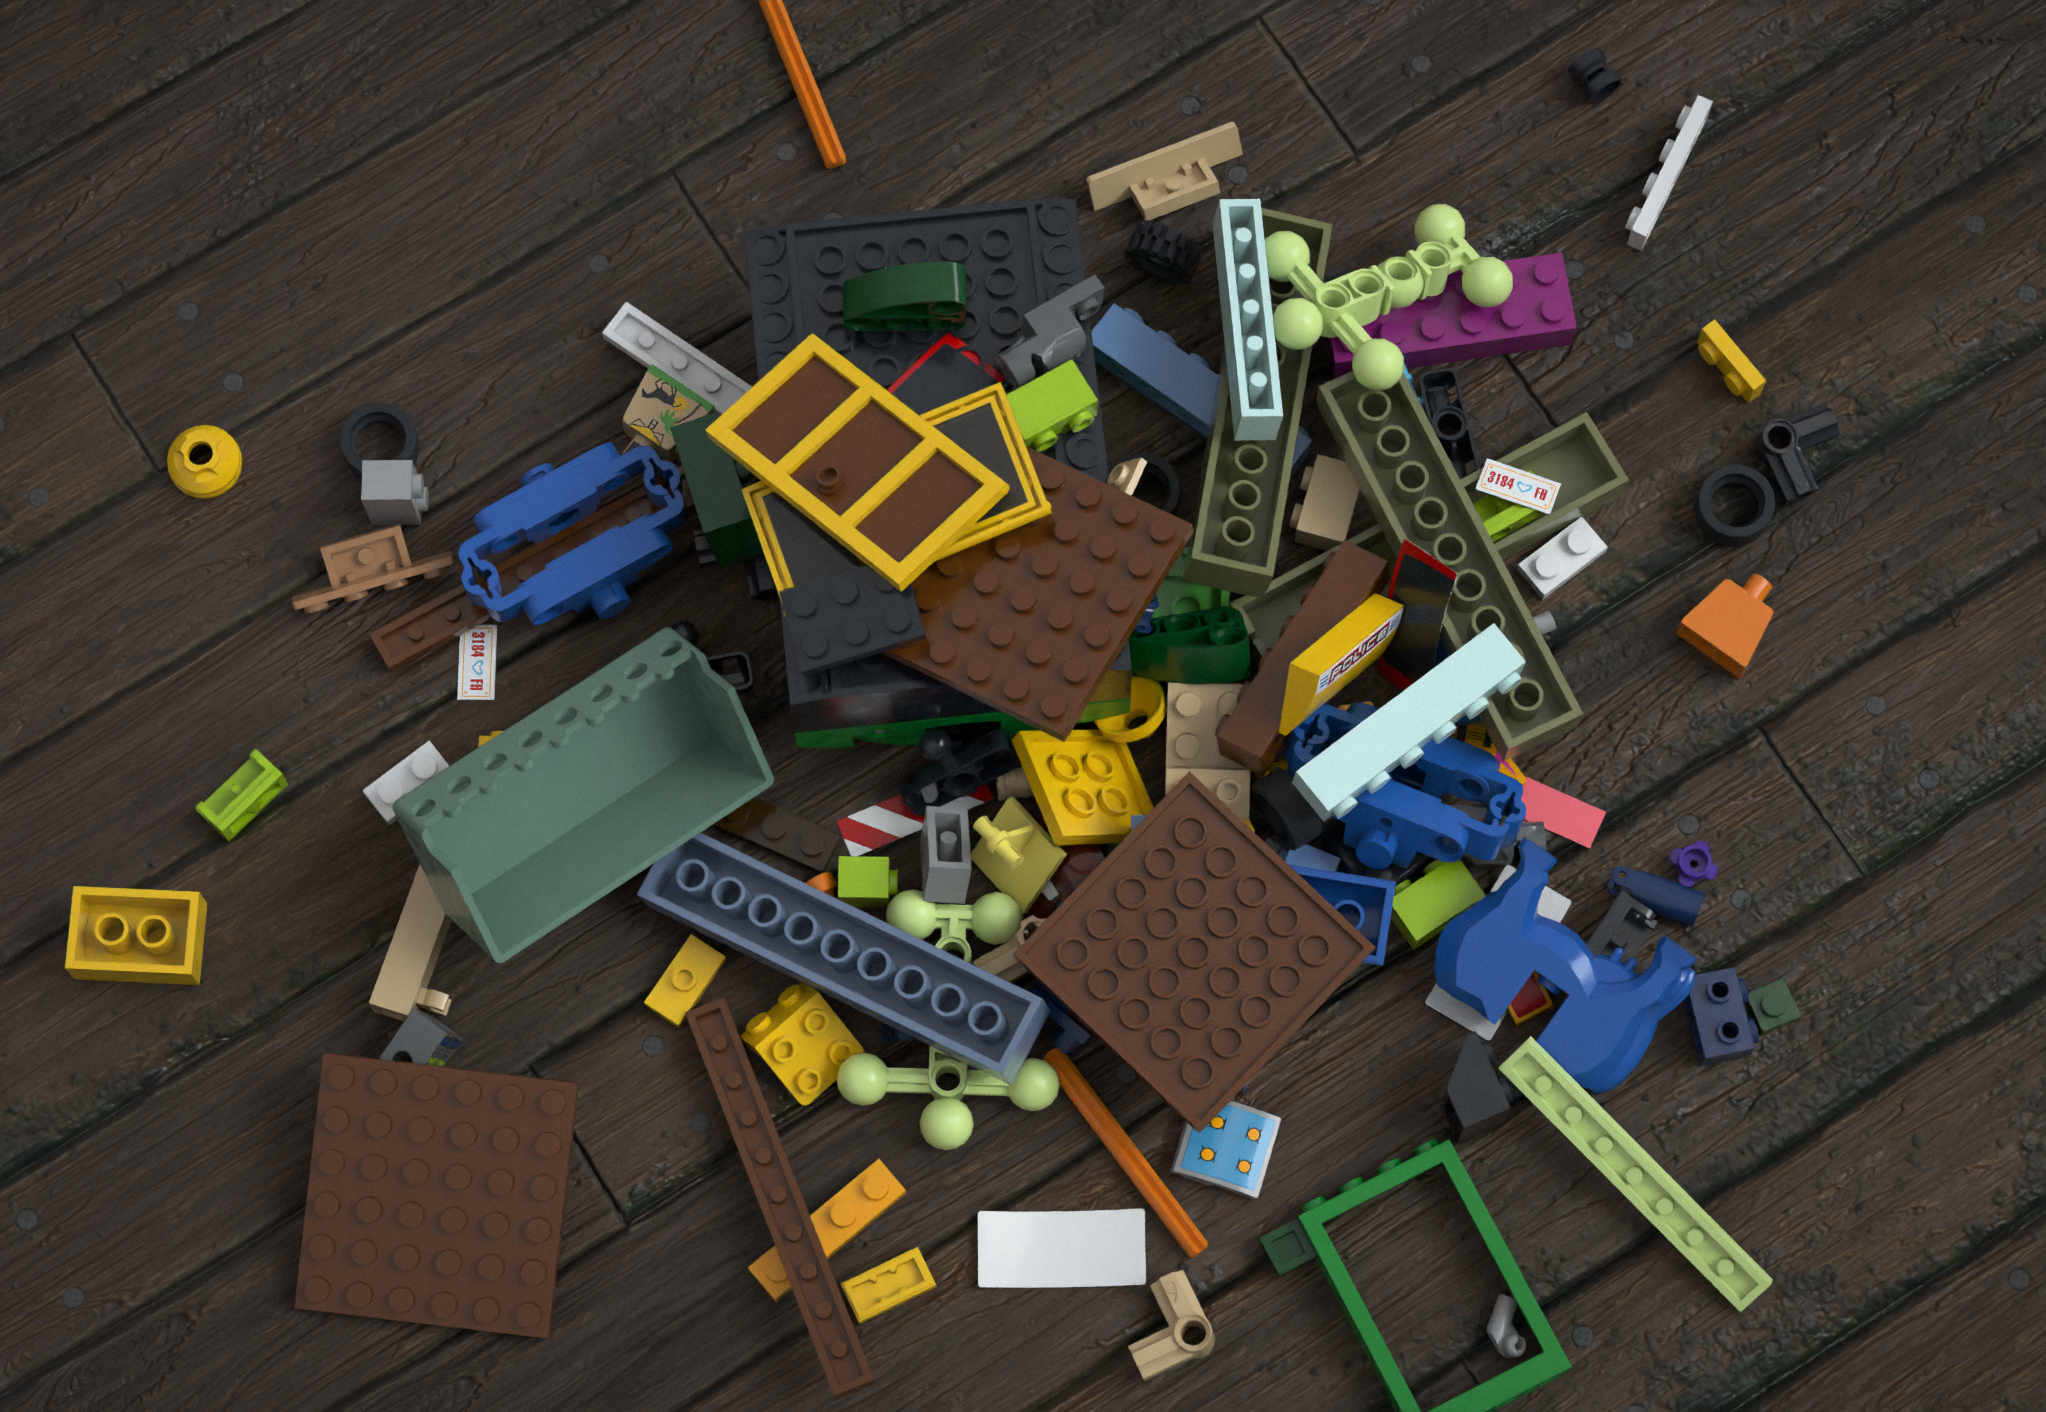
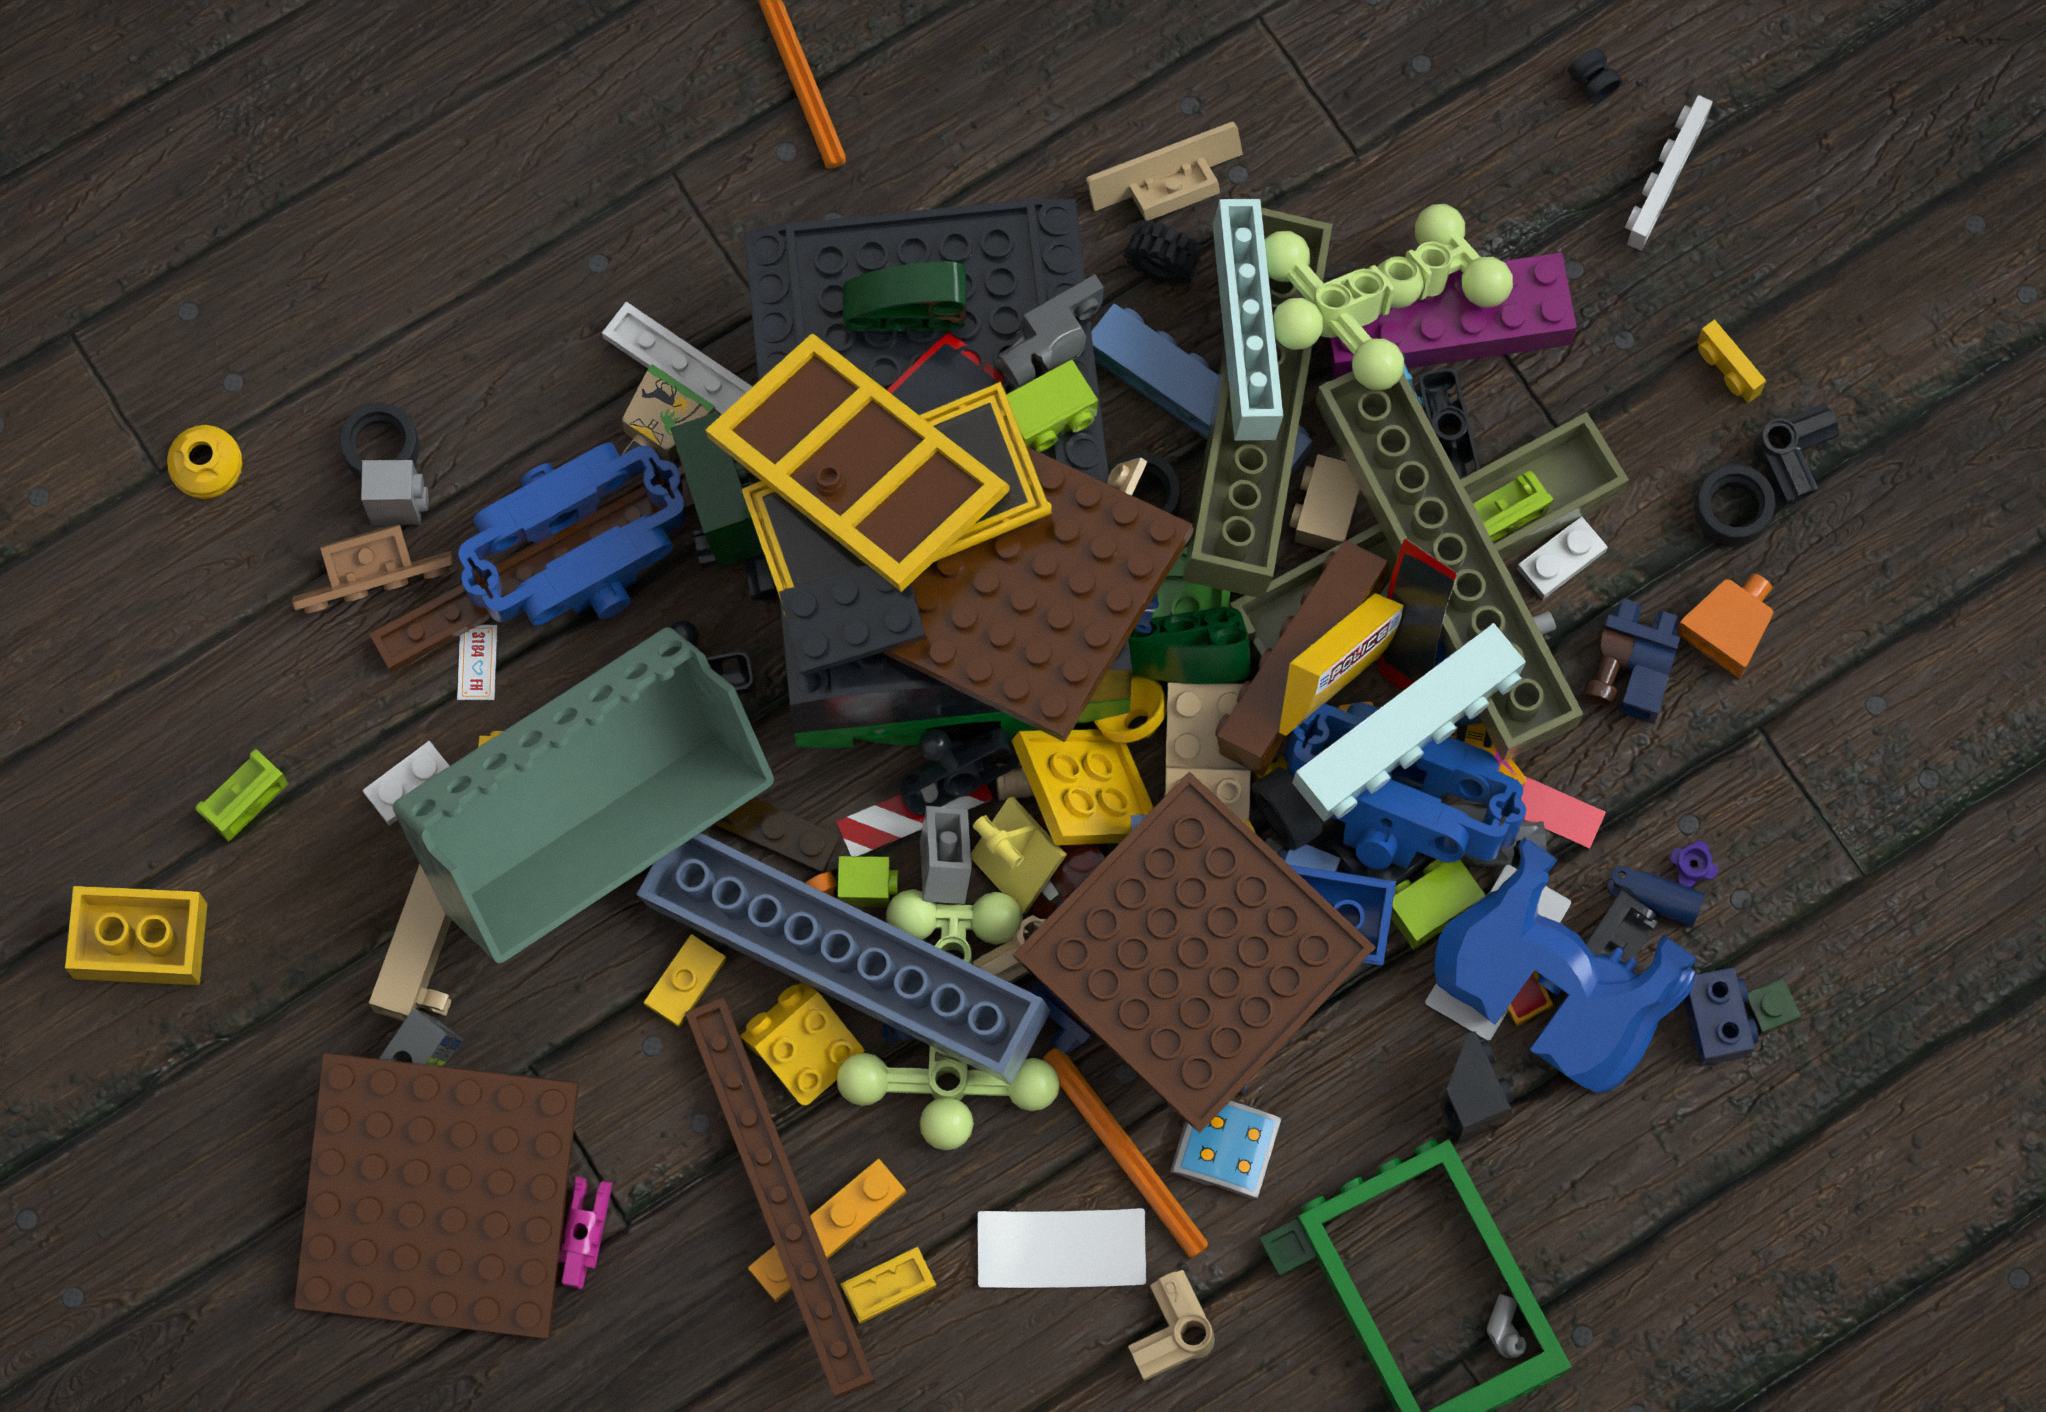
white sticker [1476,458,1561,515] -> none
yellowish green plate [1499,1036,1773,1312] -> none
none -> dark pink hinge [559,1177,613,1289]
none -> dark blue hips [1582,598,1680,723]

